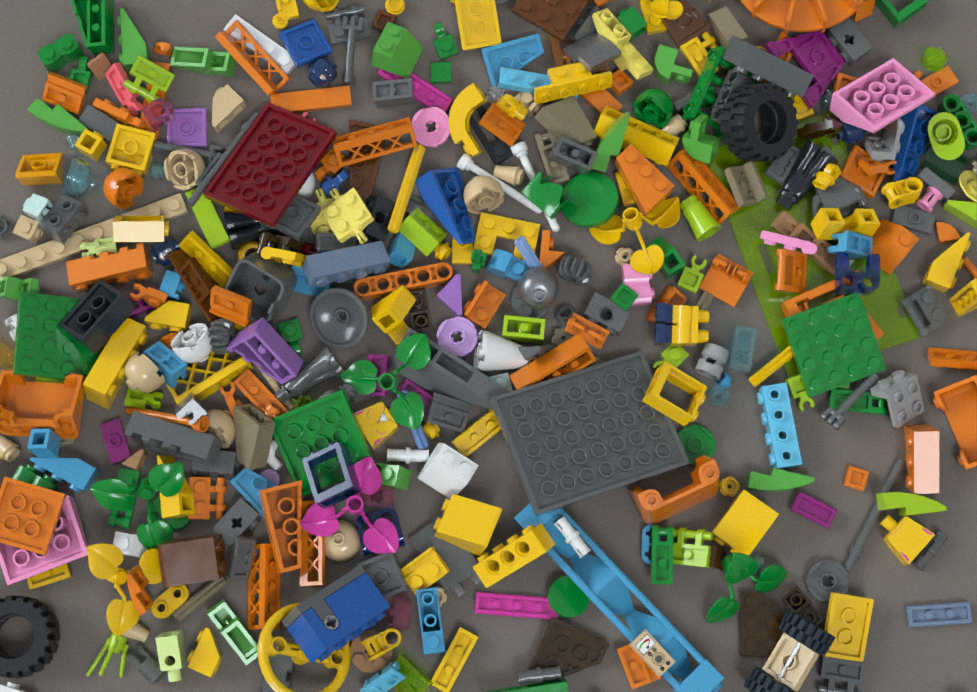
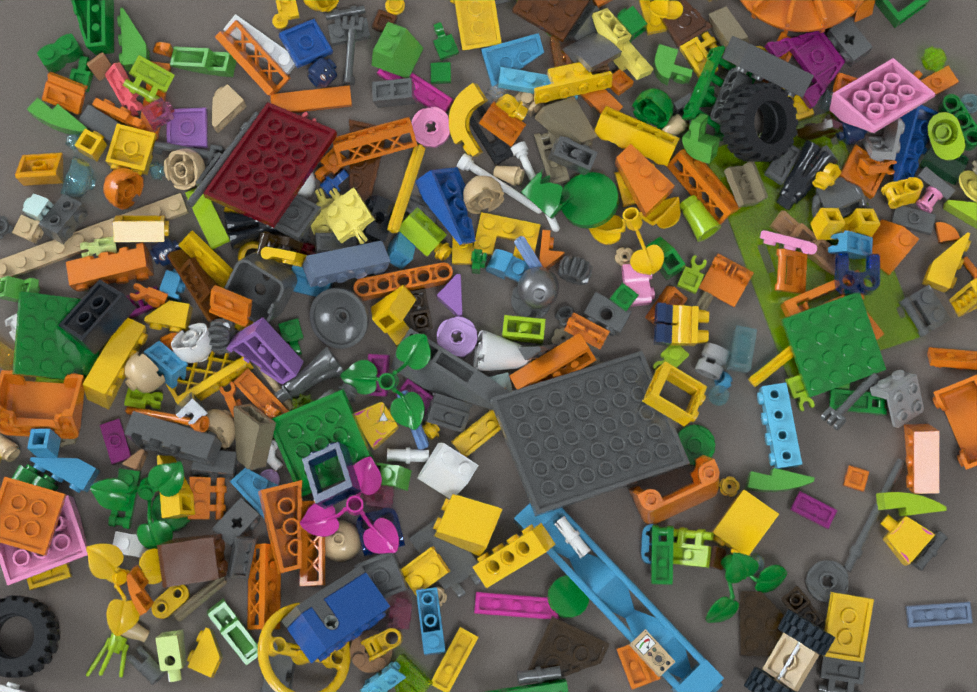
orange bracket [463,280,506,330] -> none
bright green slope [591,112,631,172] -> none

